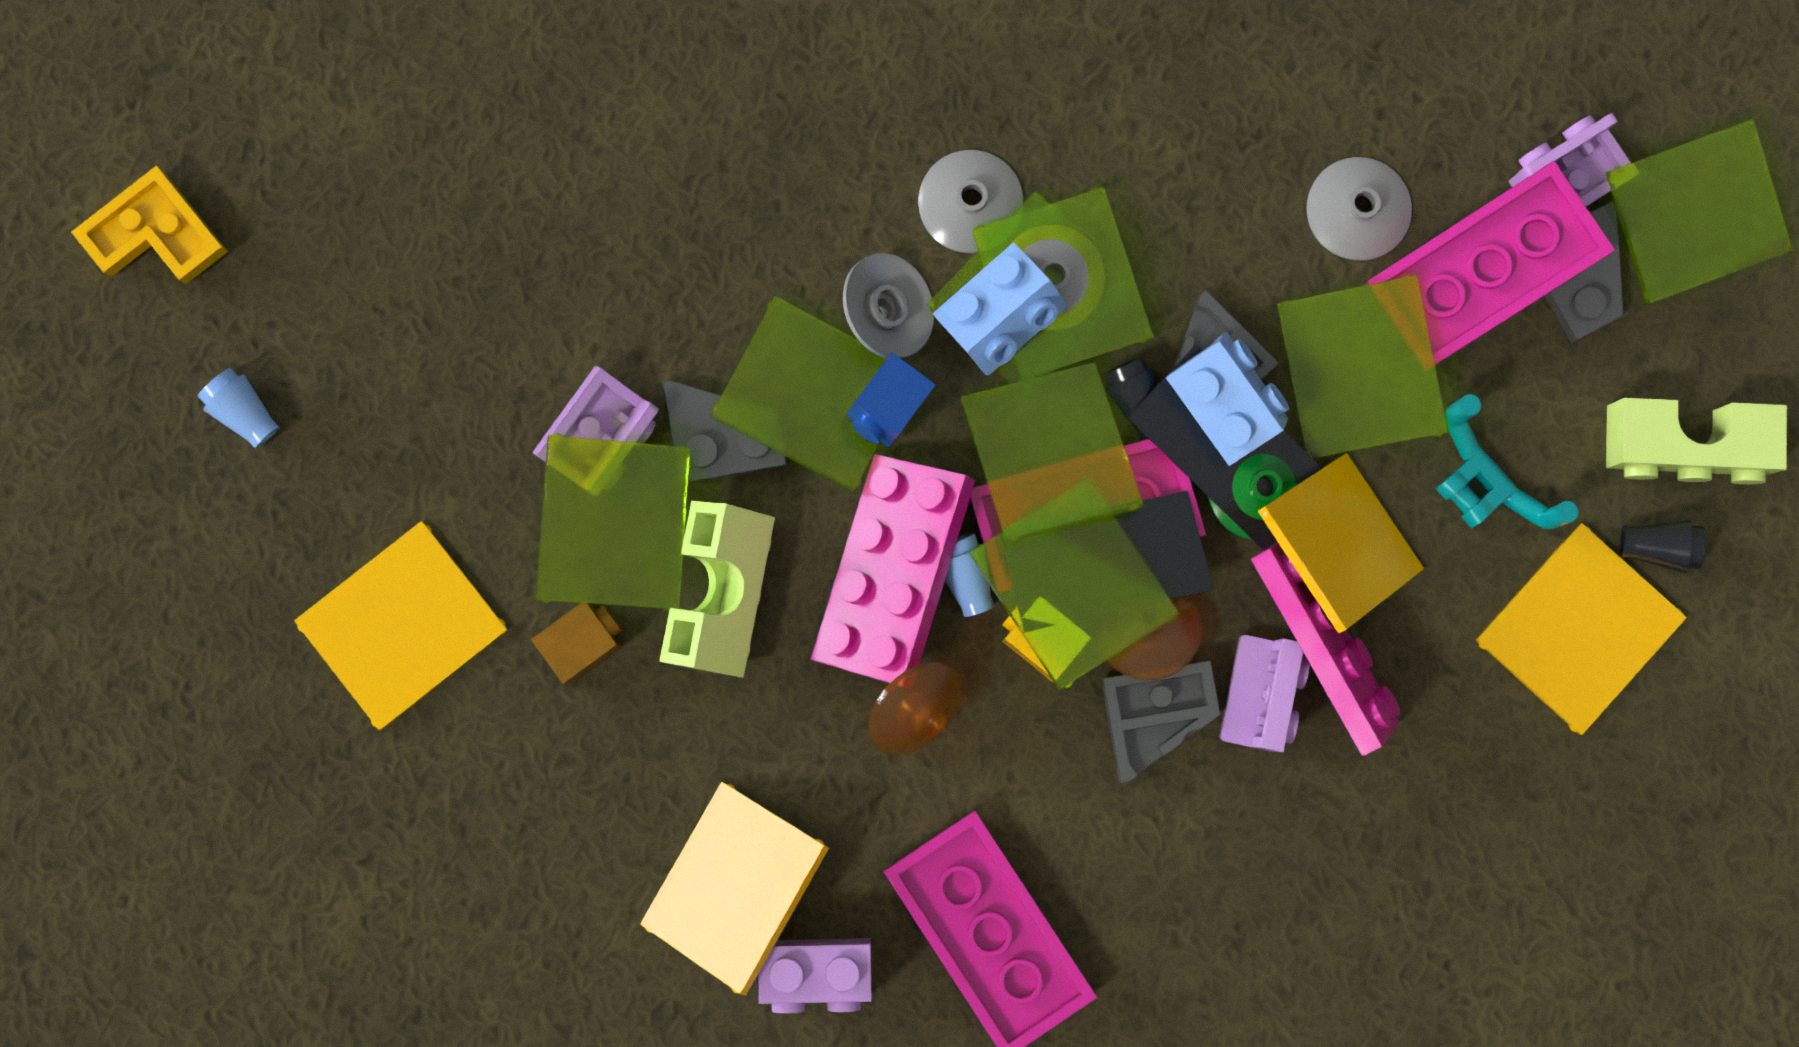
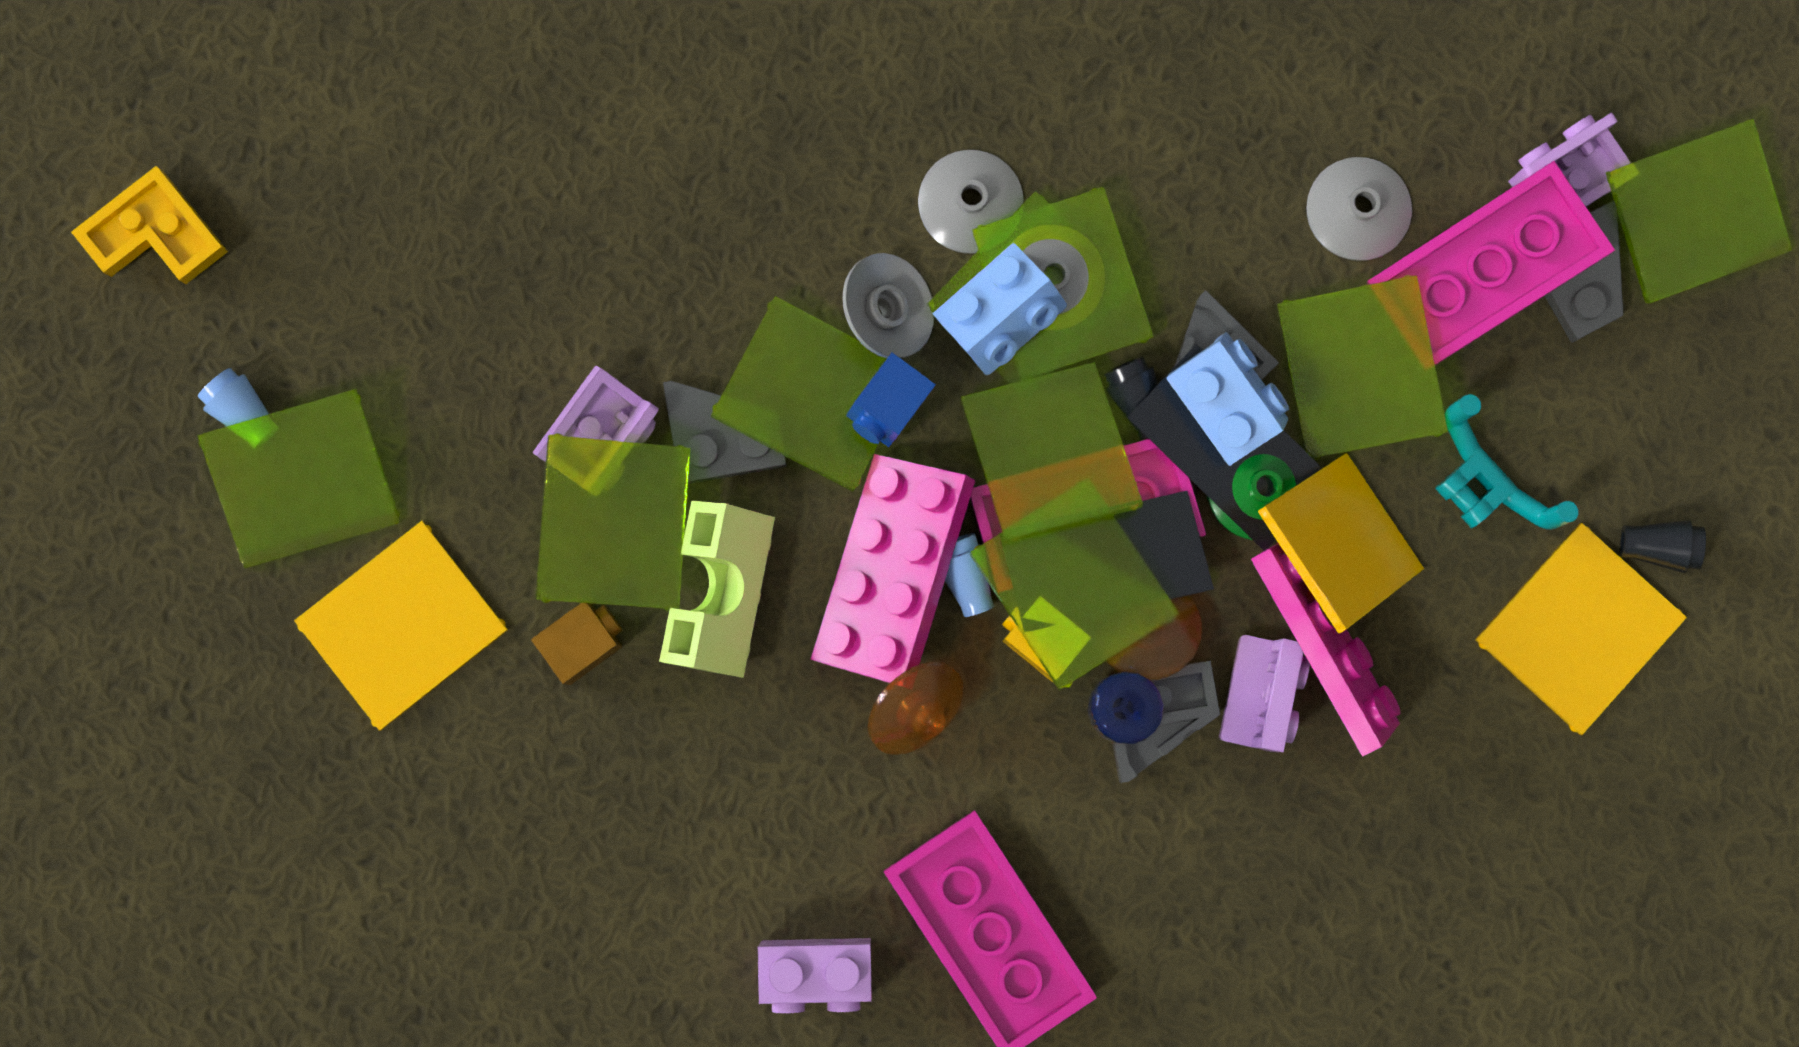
yellow piece [641,782,829,996] -> none
yellowish green arch [1606,398,1787,484] -> none
none -> clear neon green piece [197,389,400,569]
none -> clear blue head [1088,672,1164,745]

